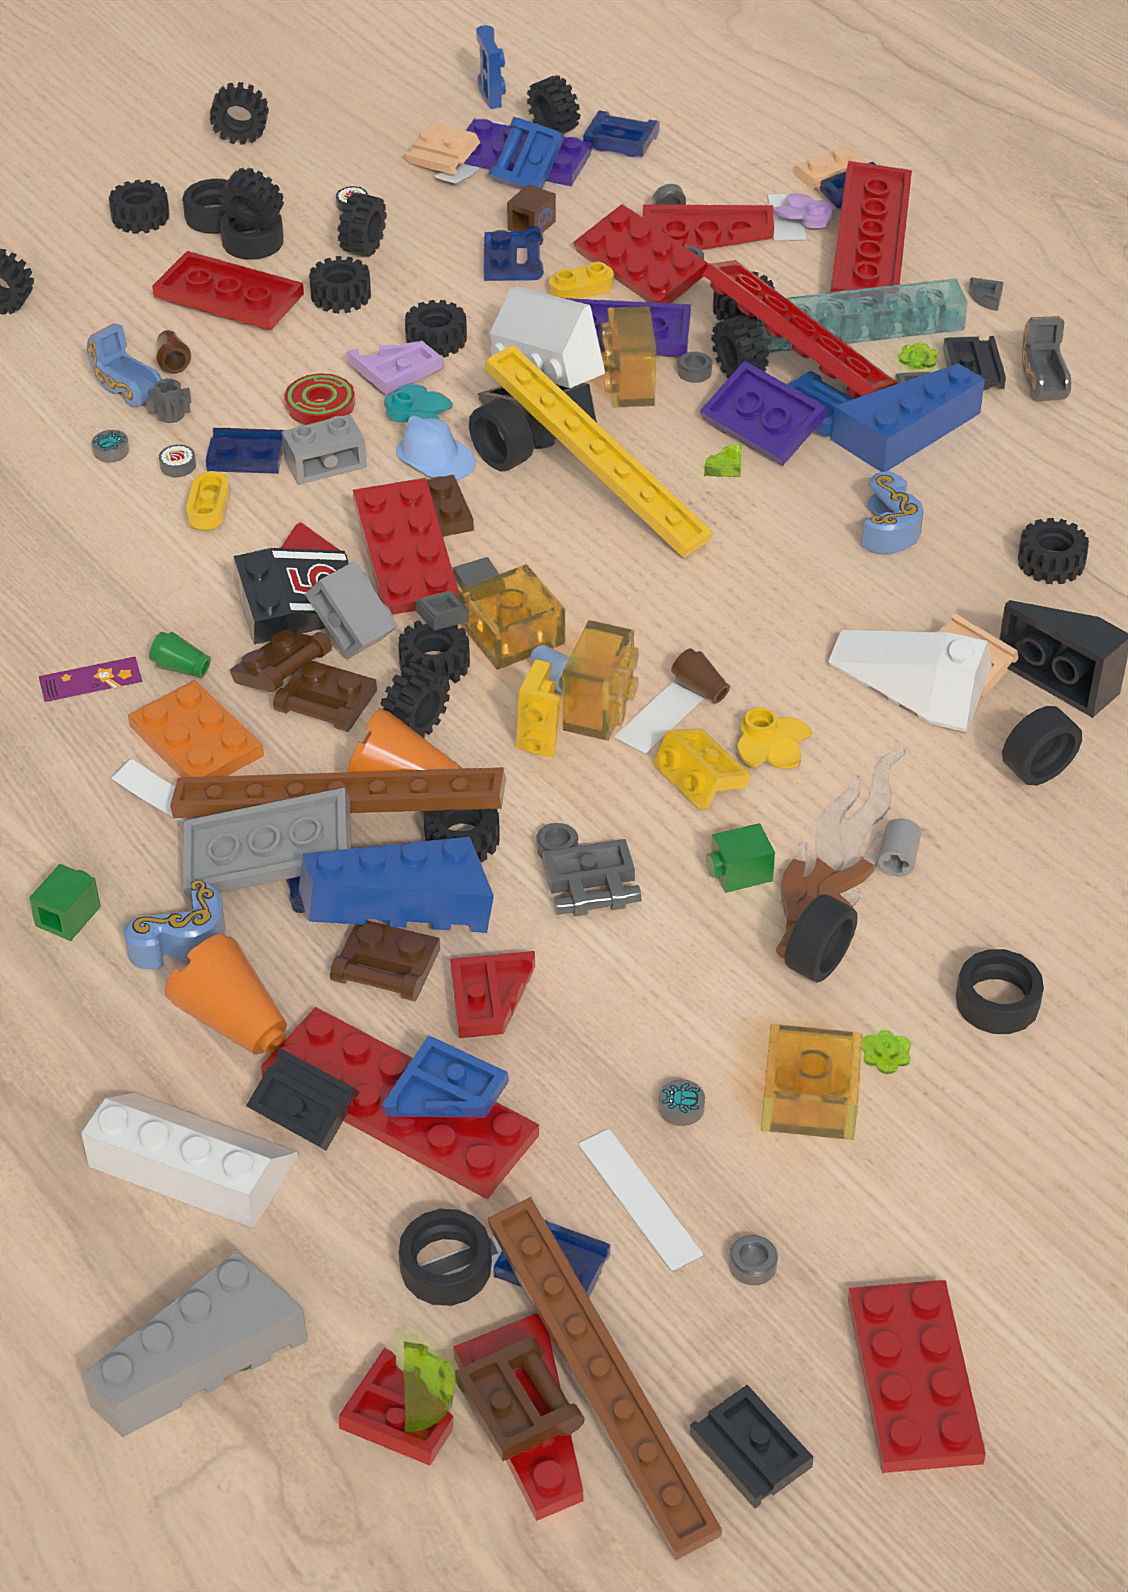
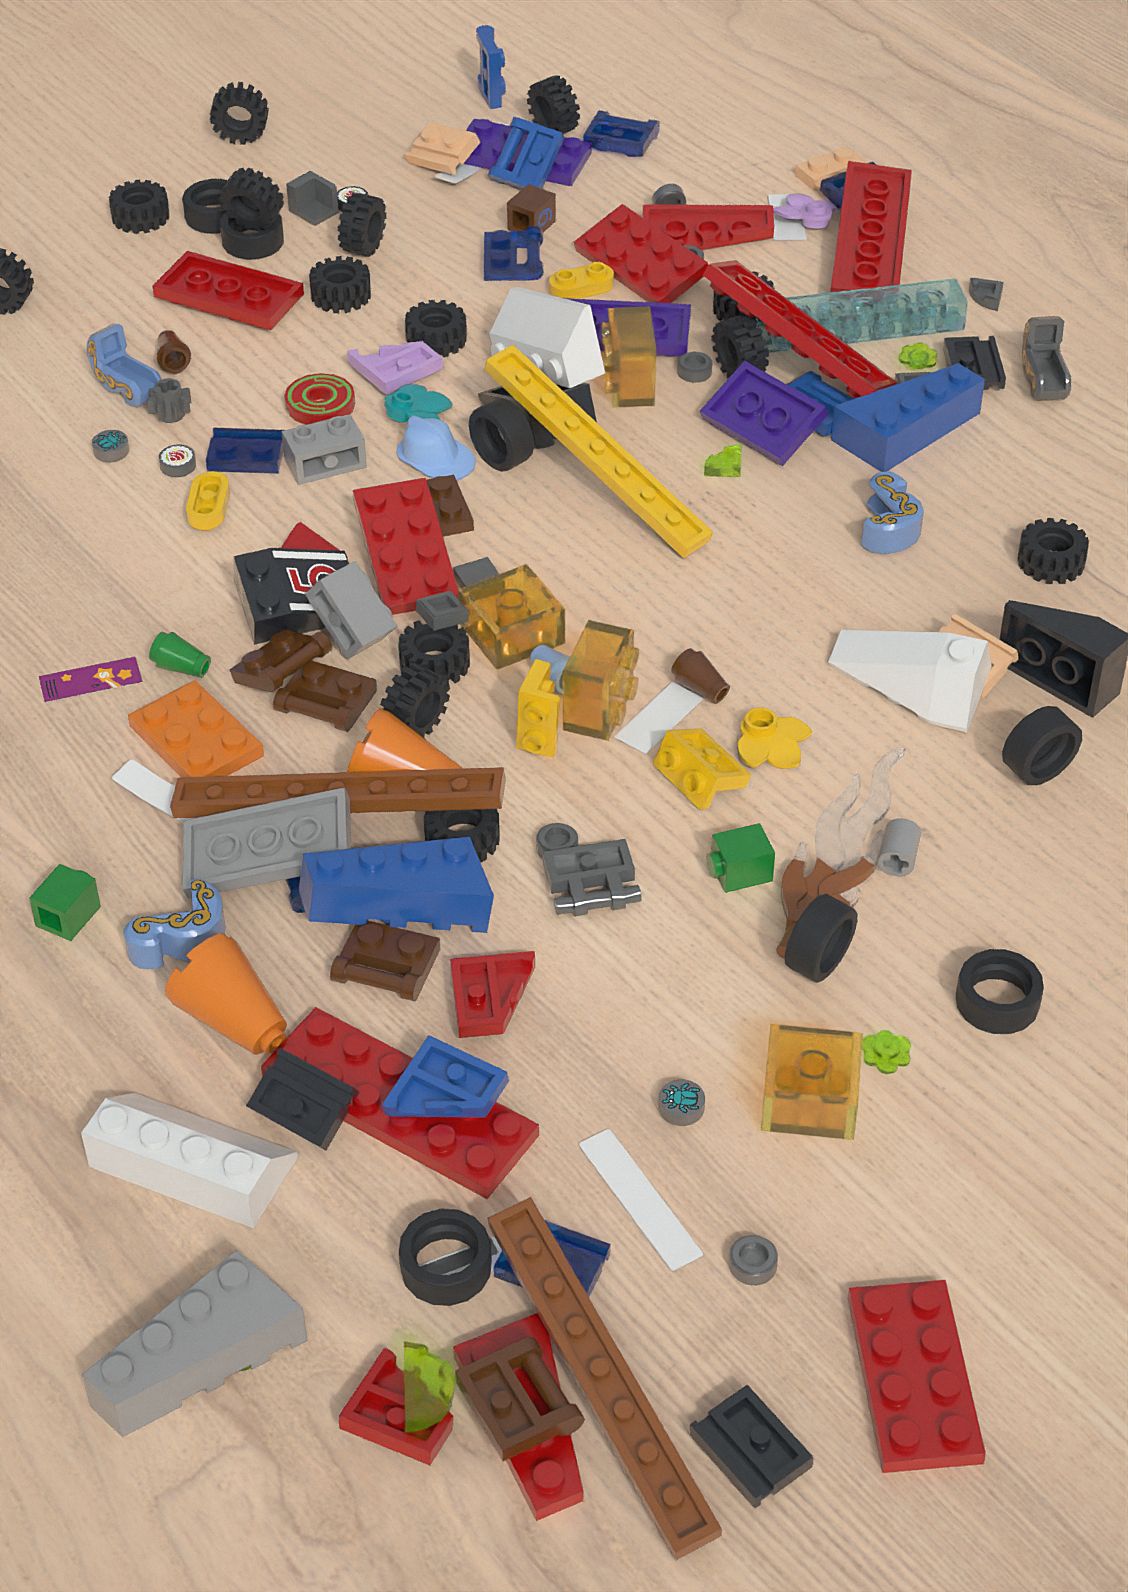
none -> dark grey panel [286,171,339,226]

